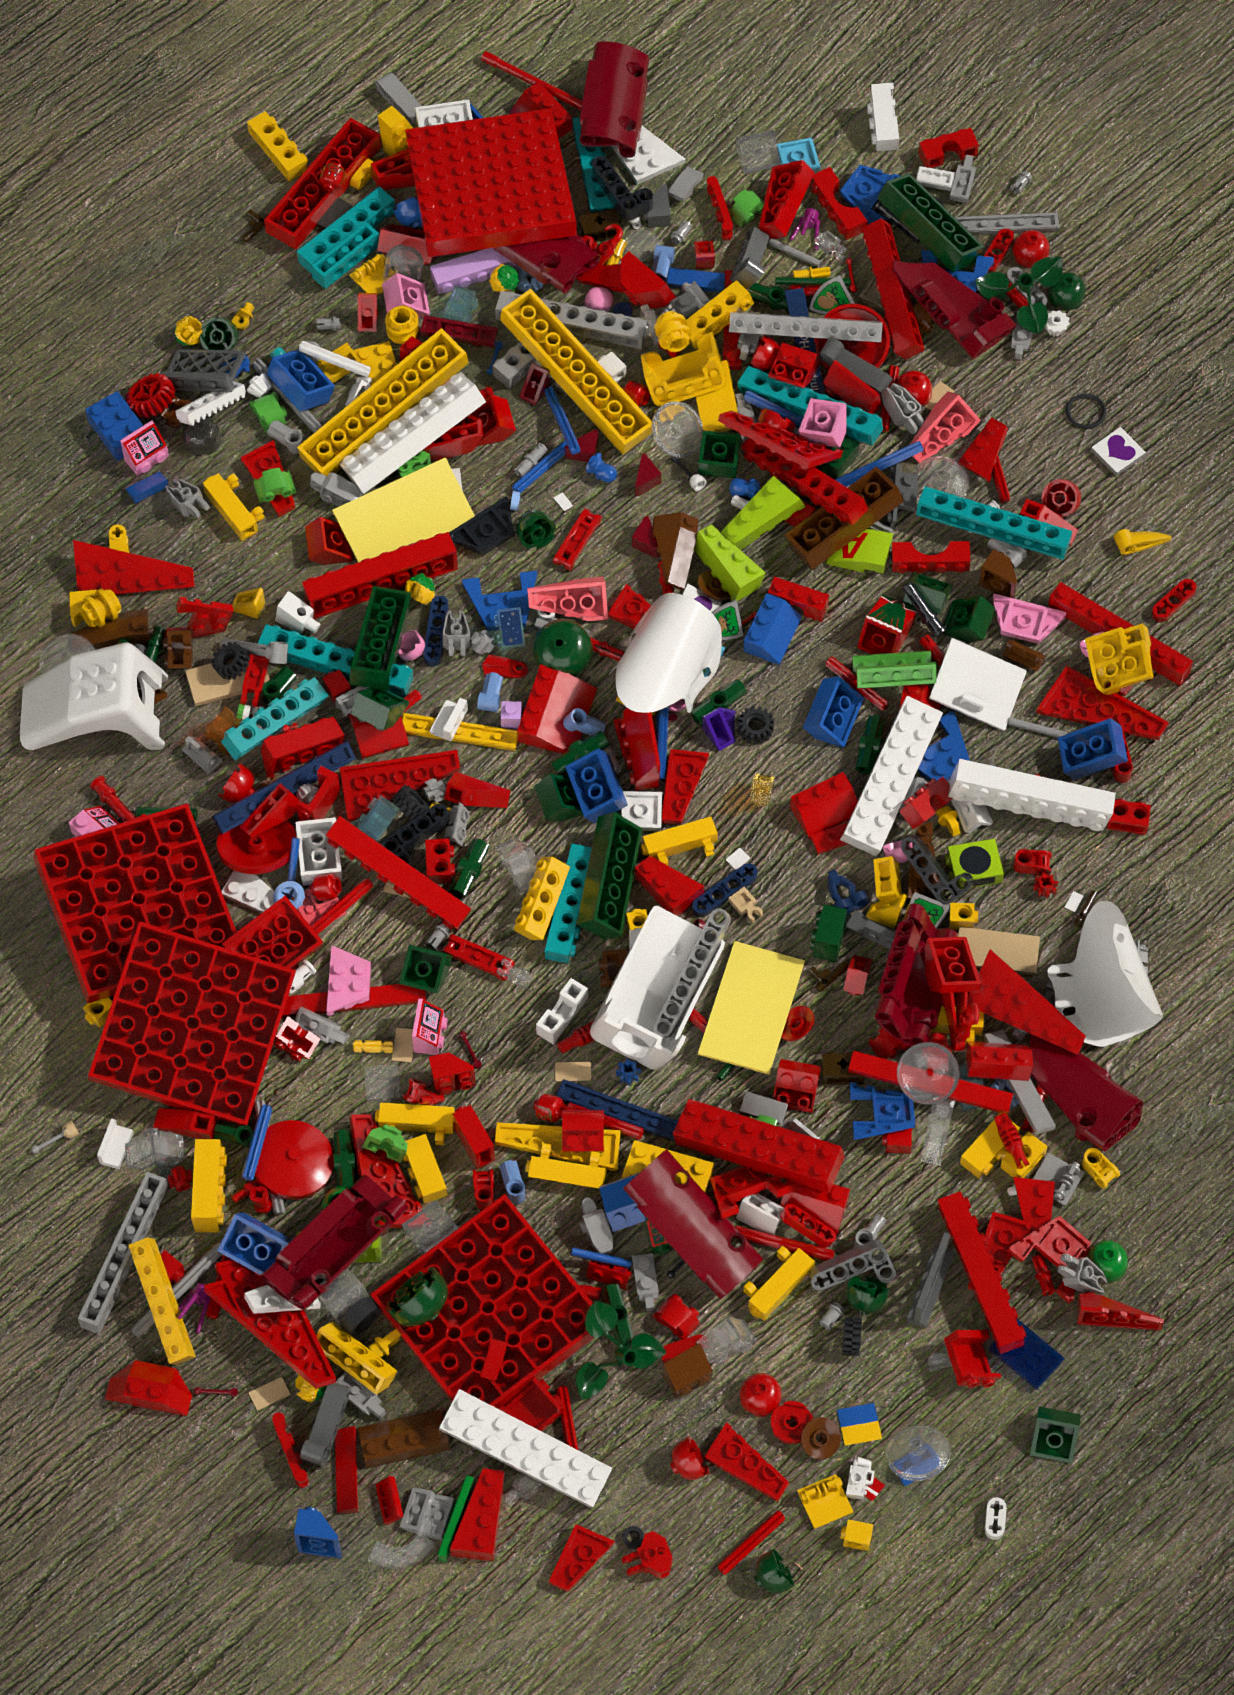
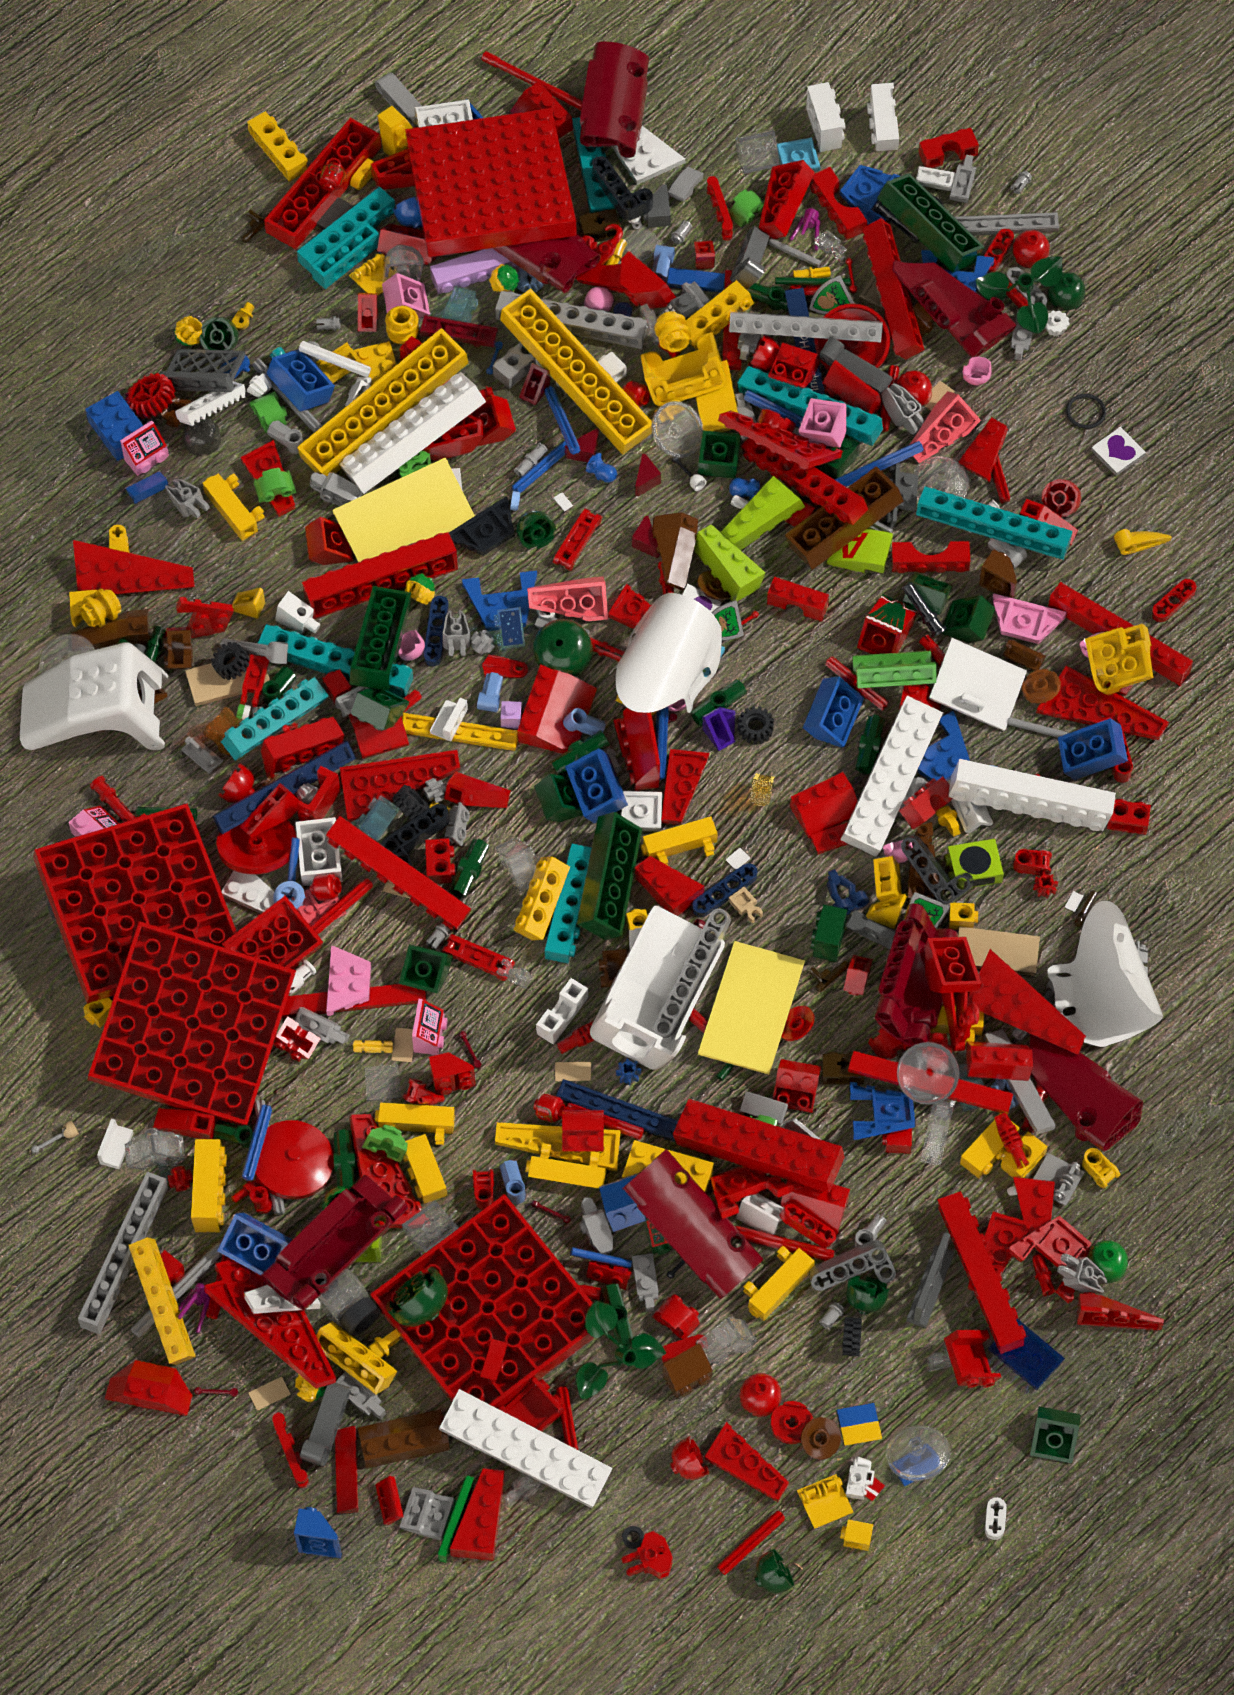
clear arch [368,1515,437,1570] -> none
red brick [452,1105,495,1170] -> none
red wing [549,1524,615,1592] -> none
blue slope [743,593,802,665] -> none
none -> dark red hinge [531,1200,571,1223]
none -> white brick [806,82,845,152]
none -> bright pink hair [963,356,991,386]
none -> dark orange tile [1021,669,1061,704]

